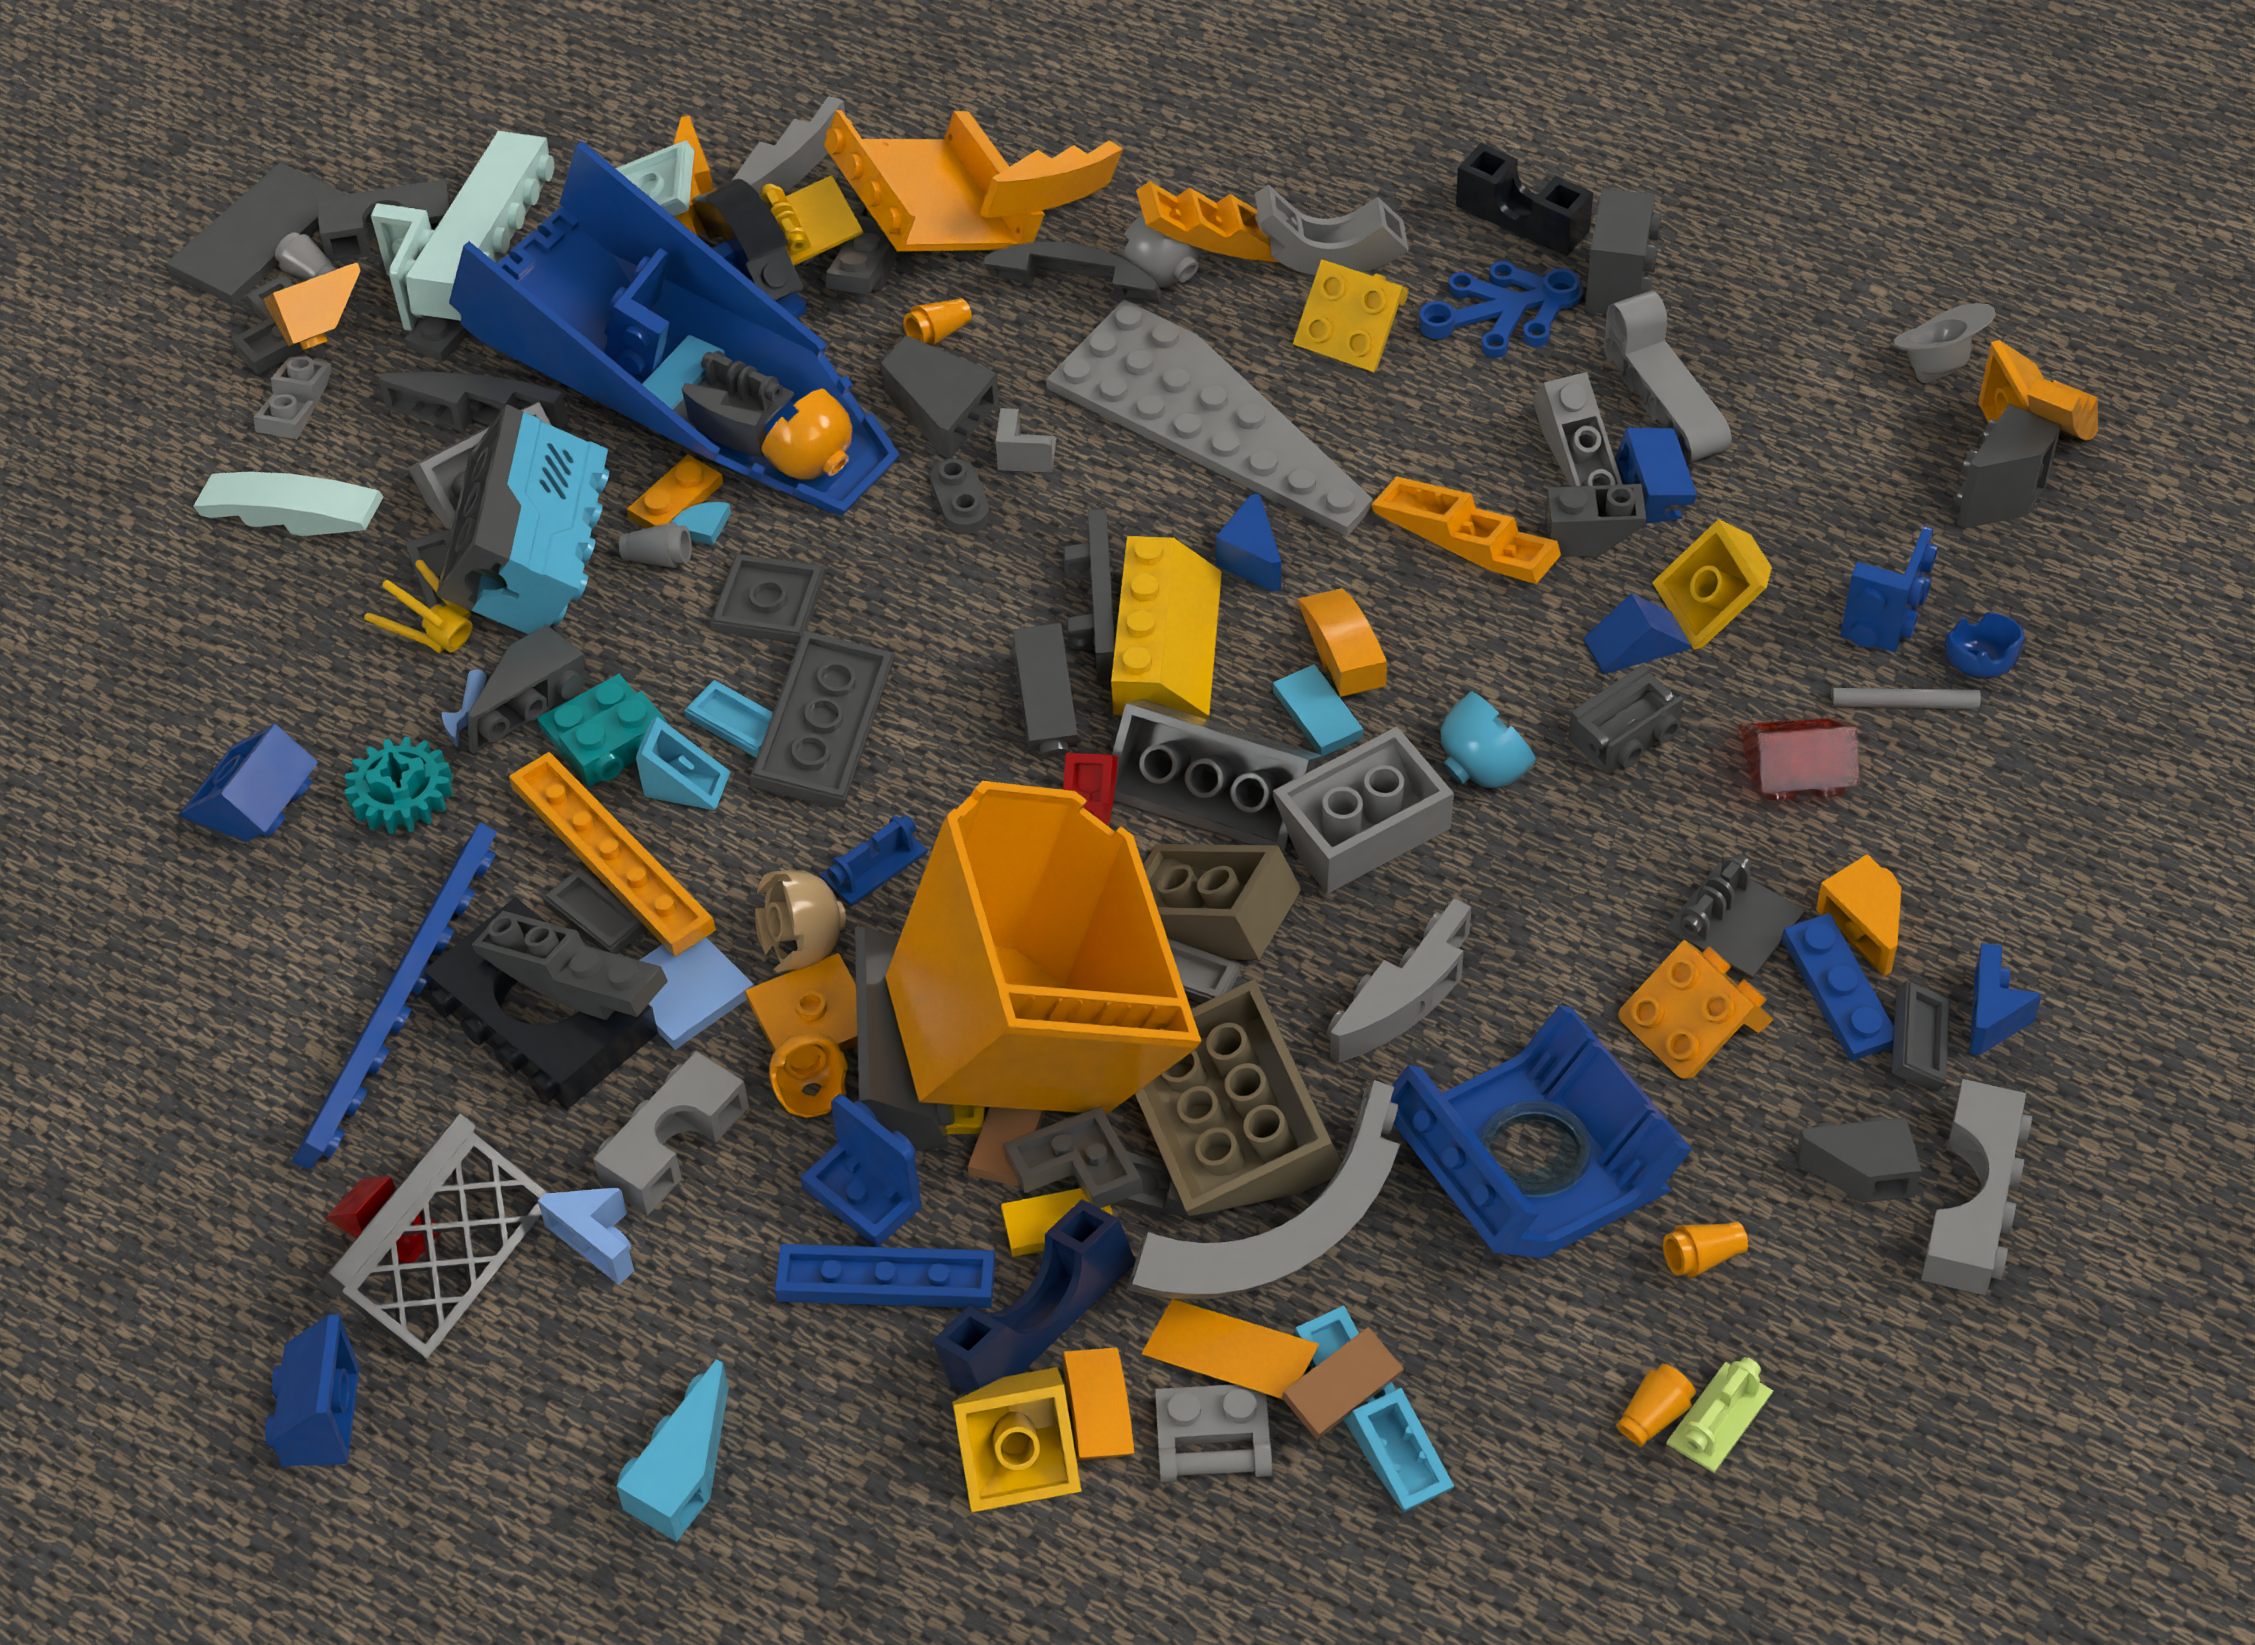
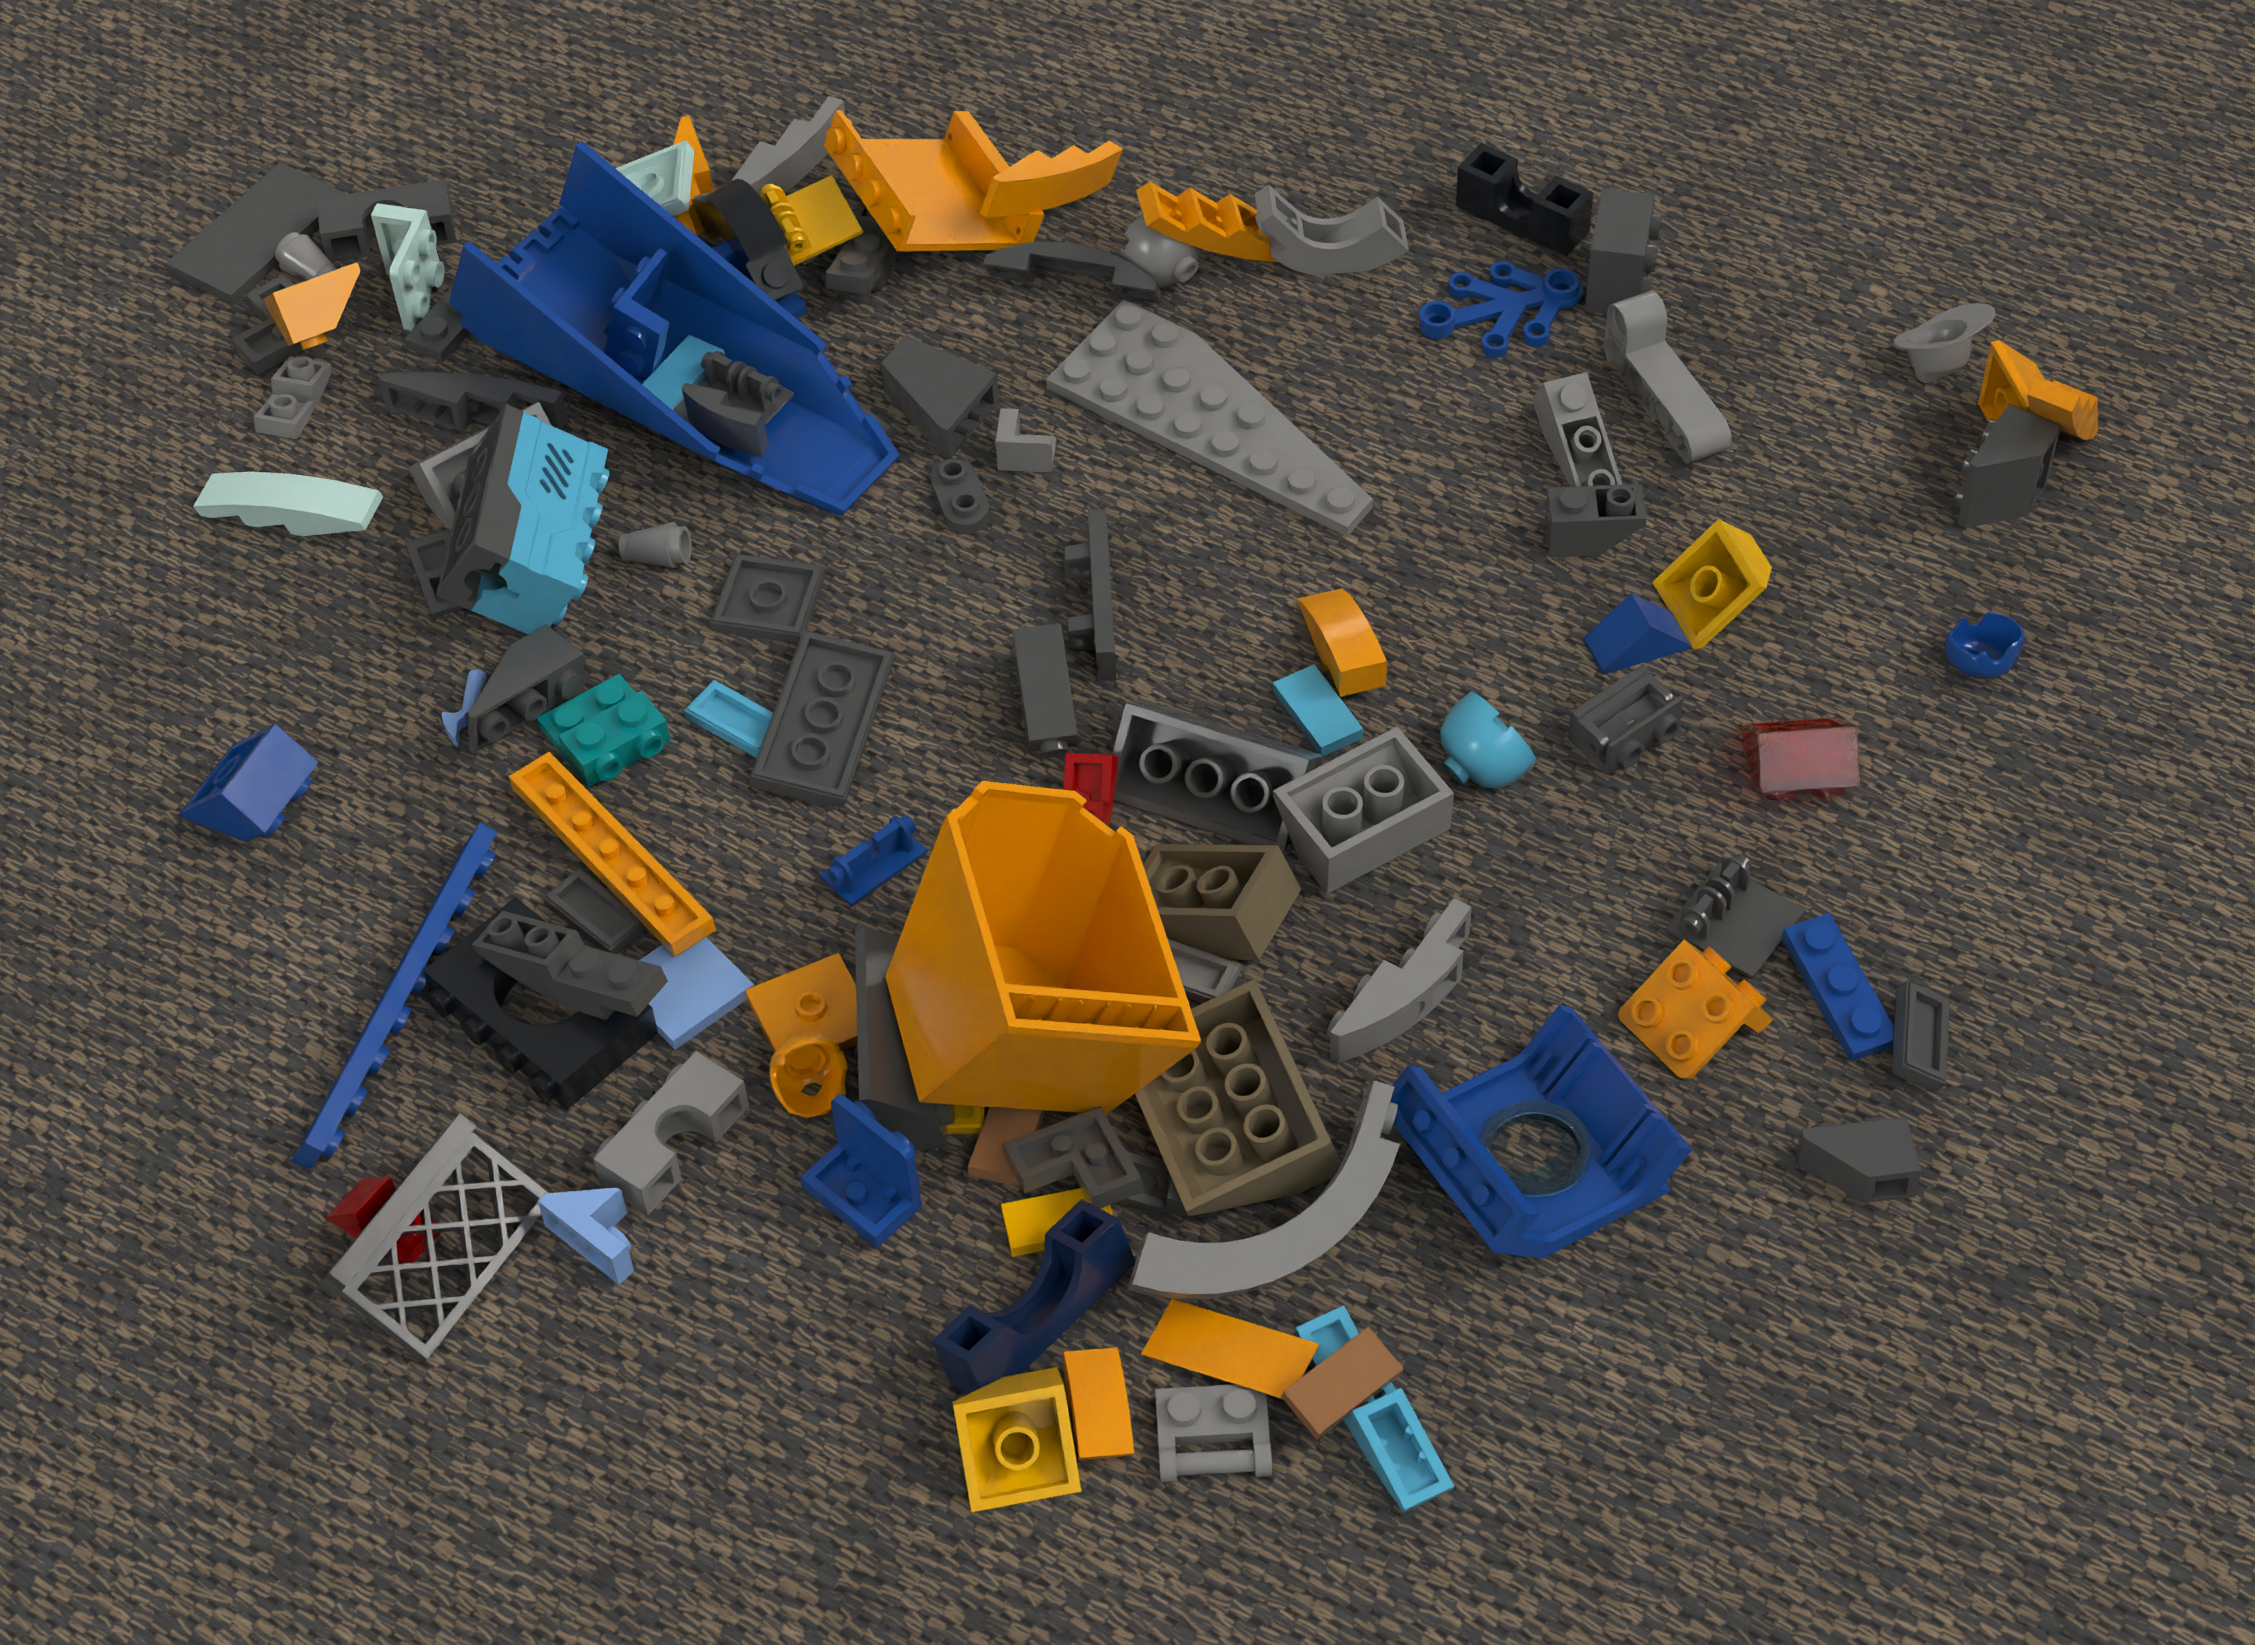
blue slope [265,1314,360,1466] -> none
teal gear [344,737,453,834] -> none
yellow plant [364,560,473,653] -> none
light aqua brick [405,131,554,321] -> none
medium azure slope [616,1359,729,1542] -> none
light orange plate [627,454,724,528] -> none
medium azure slope [636,717,731,810] -> none
medium azure tile [671,502,731,546] -> none
tan cylinder [755,870,846,972] -> none
light orange cylinder [761,388,852,480] -> none
blue plate [775,1244,996,1308] -> none
light orange cone [903,298,972,346] -> none
yellow slope [1111,536,1222,719] -> none
blue slope [1215,493,1281,591] -> none
yellow plate [1293,259,1409,372] -> none
light orange slope [1371,476,1561,584] -> none
blue hinge [1615,428,1697,524] -> none
light orange cone [1616,1363,1696,1447] -> none
light orange cone [1663,1221,1748,1278] -> none
yellowish green hinge [1666,1357,1773,1473] -> none
light orange slope [1816,854,1902,977] -> none
light grey bar [1831,688,1981,709] -> none
blue bracket [1840,526,1938,652] -> none
light grey arch [1921,1079,2032,1296] -> none
blue slope [1969,943,2041,1055] -> none

